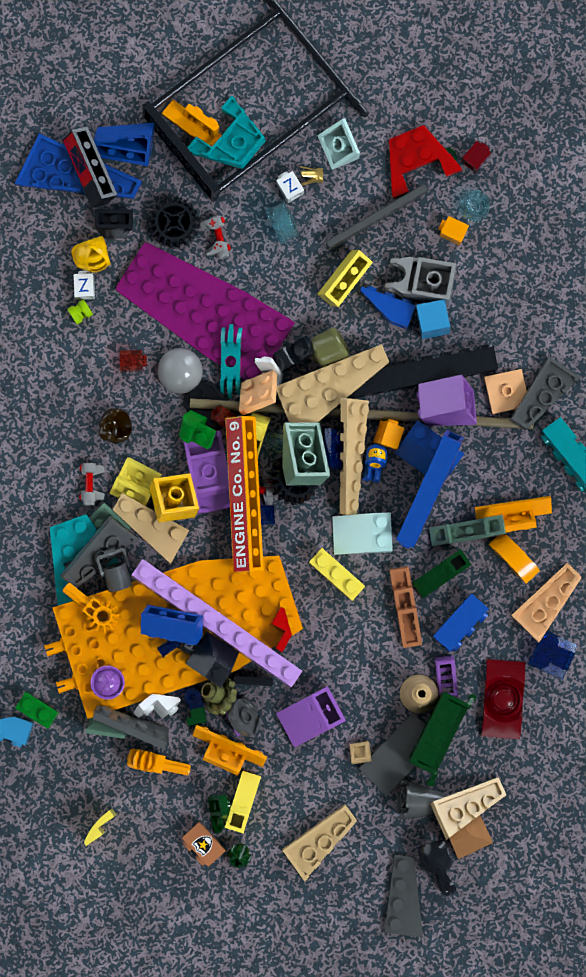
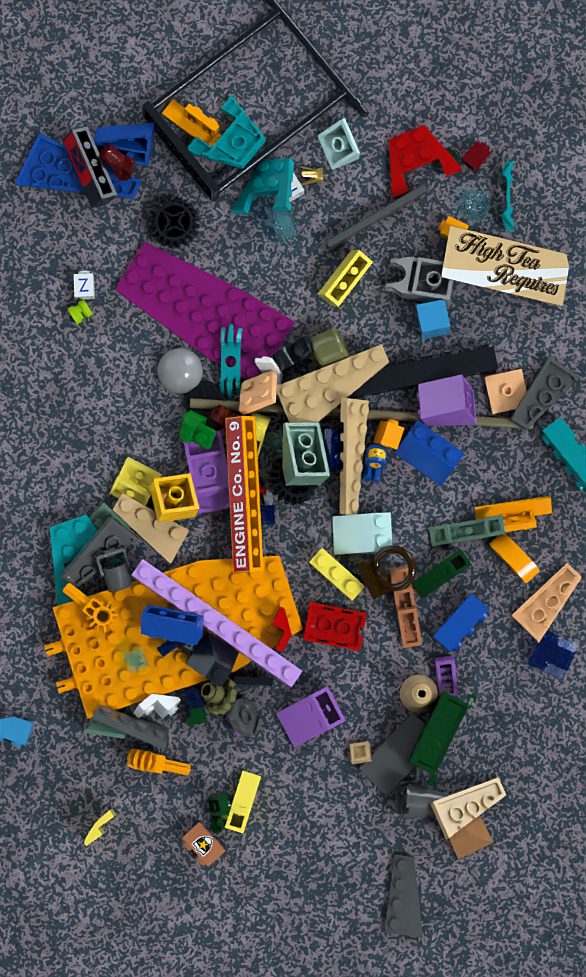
green brick [15,692,60,729] -> none
yellow helmet [71,236,111,272] -> none
light grey piece [79,463,105,506] -> none
medium lavender hat [90,665,125,700] -> none
black slope [95,209,133,239] -> none
dark brown hair [99,408,132,444] -> none
clear red brick [119,350,147,372] -> none
light orange bracket [192,725,267,776] -> none
light grey piece [200,216,231,259] -> none
dark green gear [227,844,253,868] -> none
tan wing [282,804,357,881] -> none
blue slope [360,285,415,330] -> none
blue brick [396,430,464,548] -> none
black piece [418,837,456,897] -> none
dark red slope [481,659,525,739] -> none
none -> clear red piece [99,143,135,181]
none -> clear light blue plate [123,648,149,673]
none -> teal wing [231,158,294,215]
none -> red piece [303,602,367,651]
none -> dark brown tile [356,545,416,599]
none -> sticker [441,226,569,306]
none -> teal piece [501,159,515,232]

